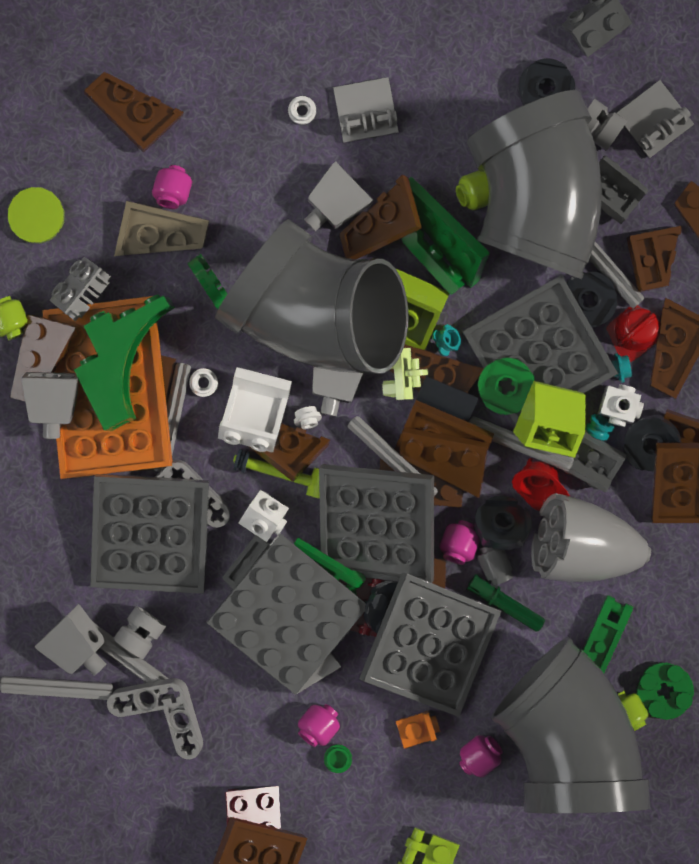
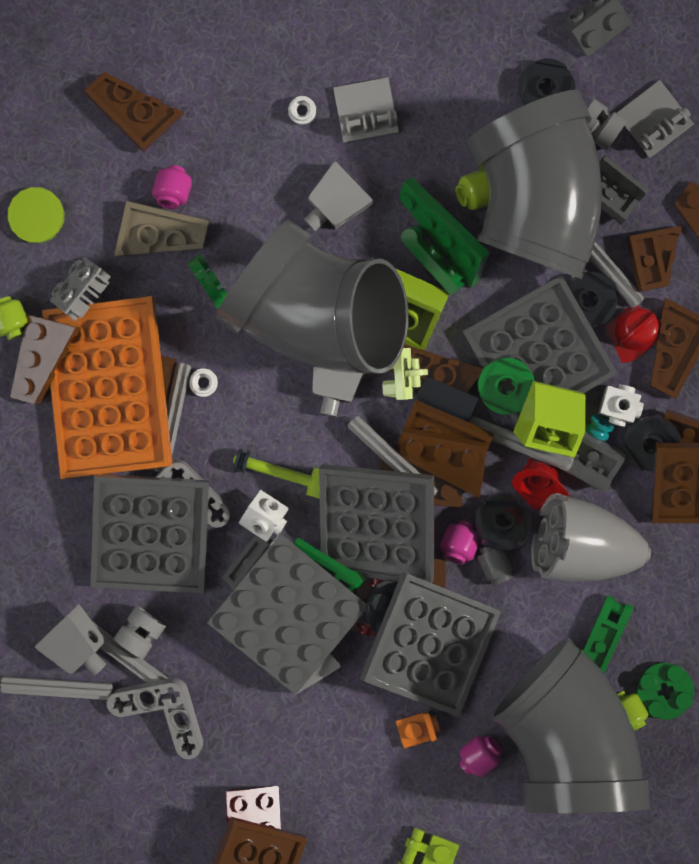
light grey torso [22,372,80,439] -> none
green arch [74,294,175,431] -> none
white panel [218,367,292,452] -> none
reddish brown wing [248,423,330,482] -> none
white plate [294,406,322,429] -> none
dark pink head [298,704,340,747] -> none
green plate [324,744,352,773] -> none
reddish brown wing [339,174,422,259] -> none
teal plate [432,324,461,356] -> none
dark green axle [466,574,545,632] -> none
teal plate [611,353,632,383] -> none

